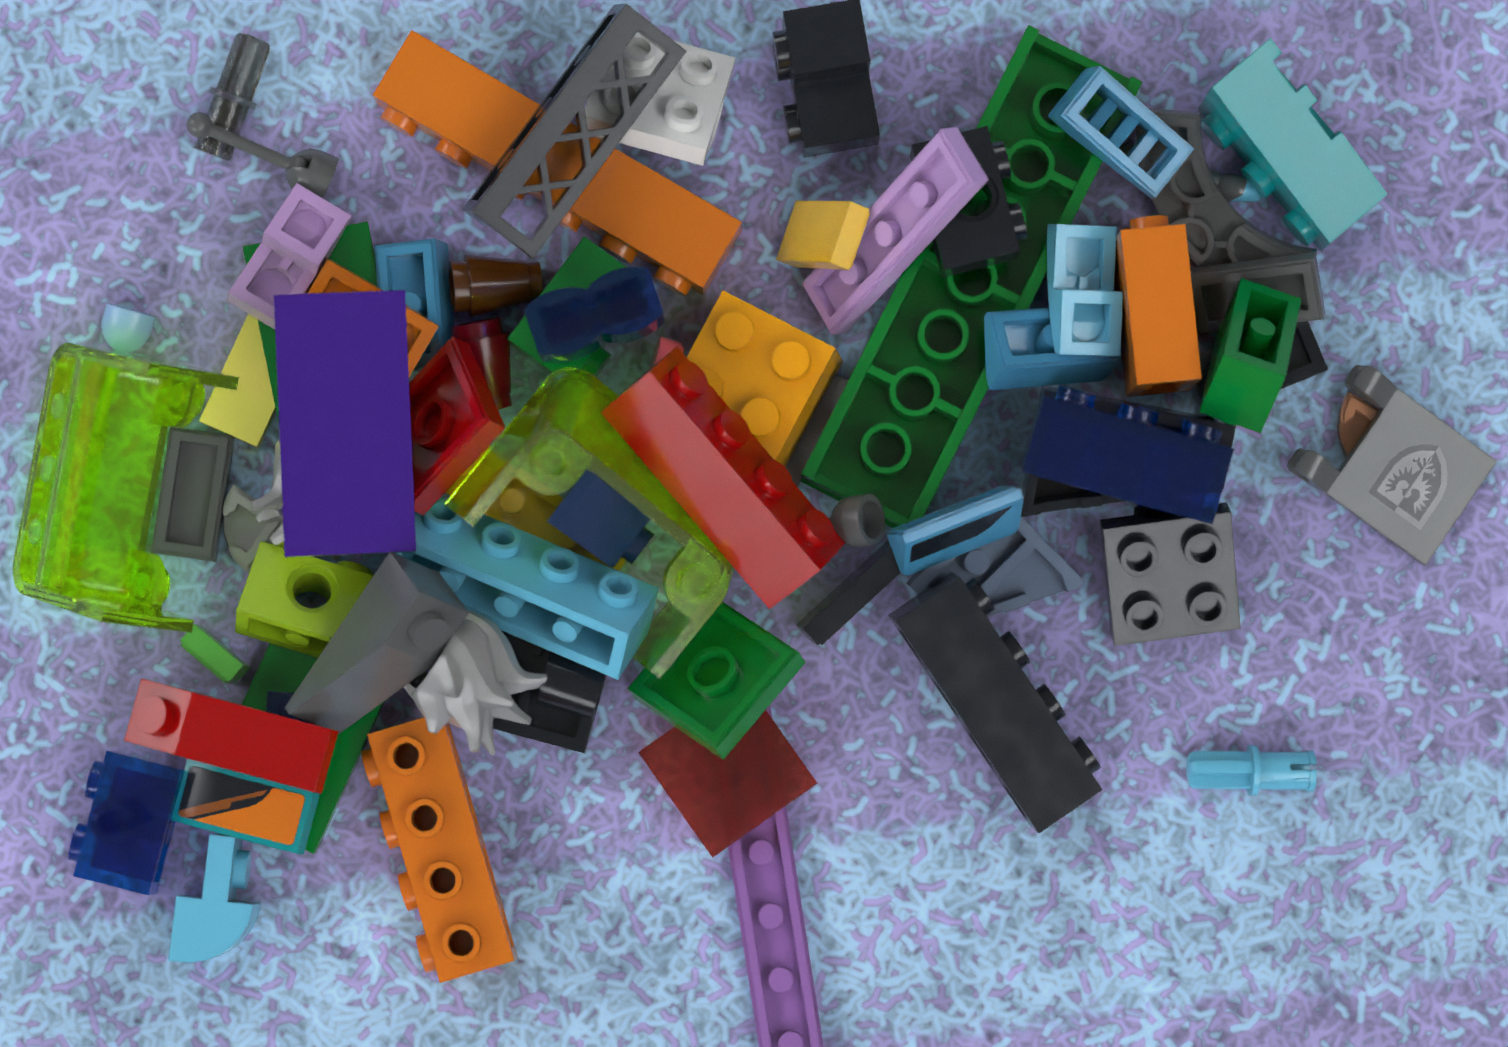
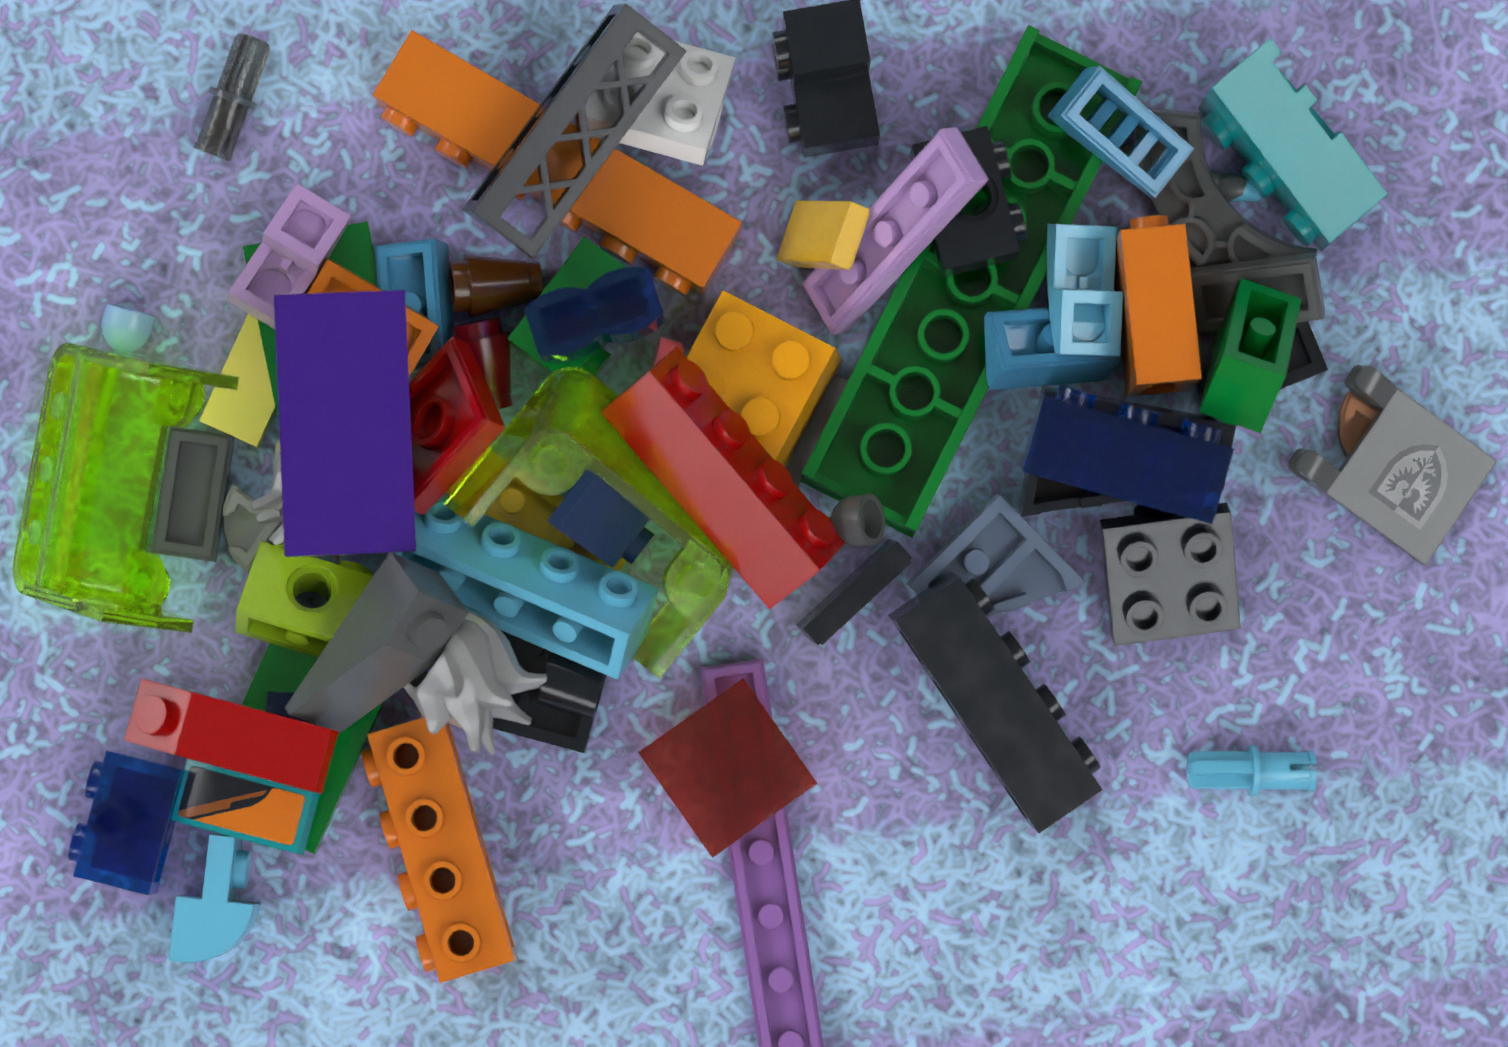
bright green tile [180,624,250,684] -> none
dark grey hinge [186,112,339,198] -> none
green tile [627,593,806,760] -> none
dark azure slope [886,486,1023,576] -> none

